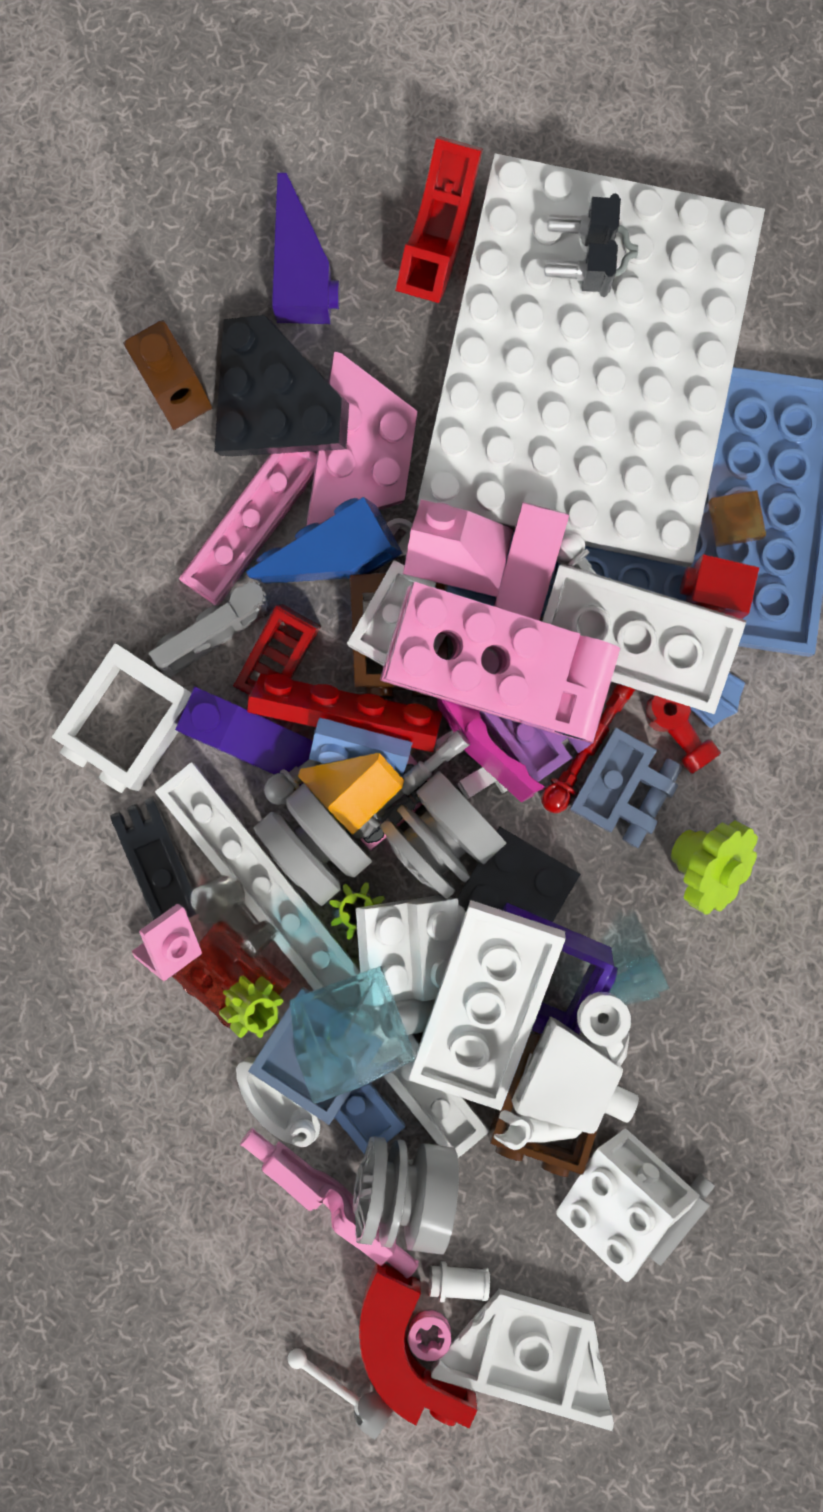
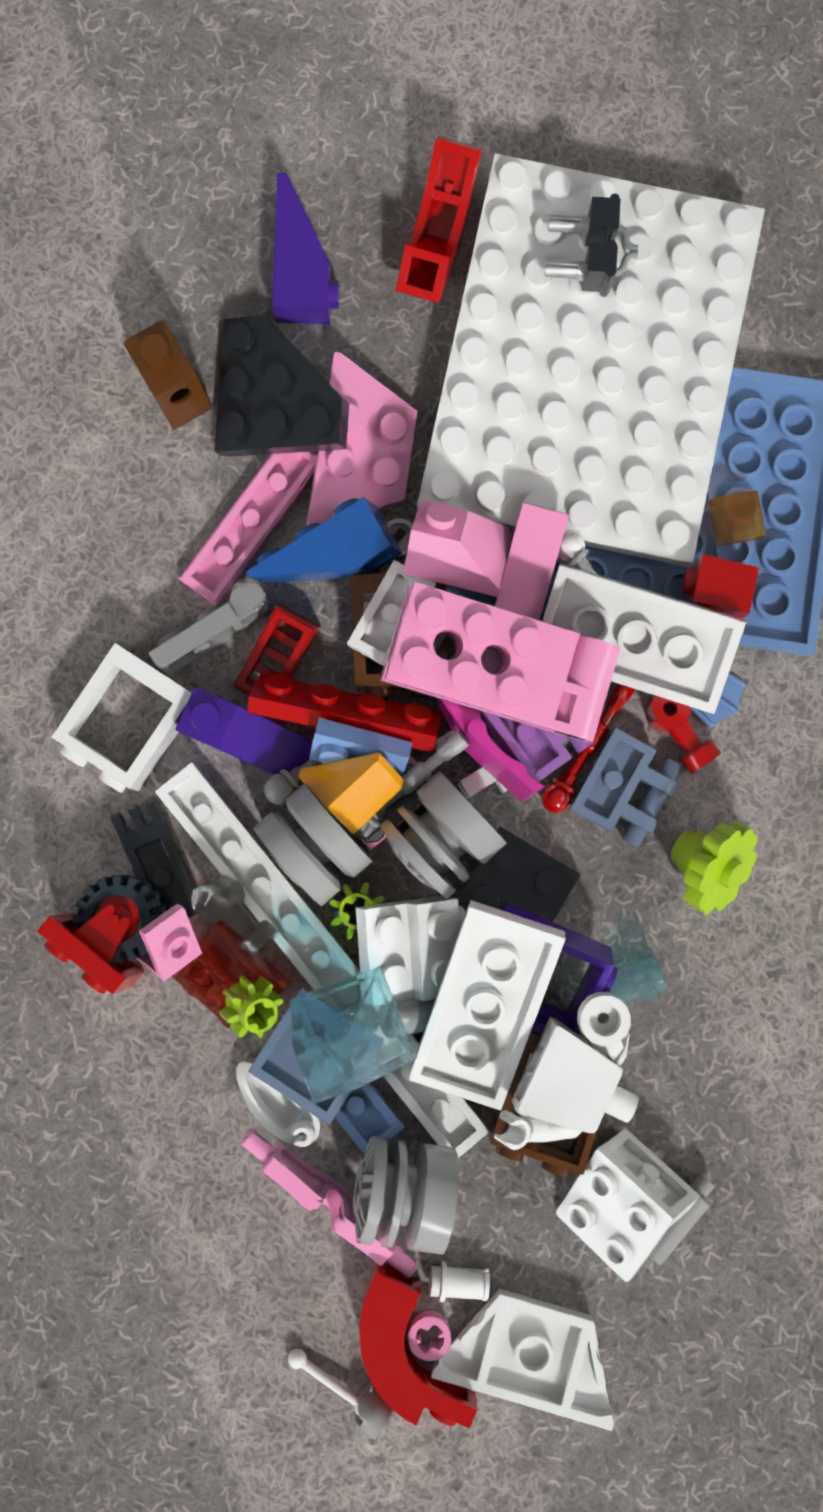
none -> plate [37,875,166,995]

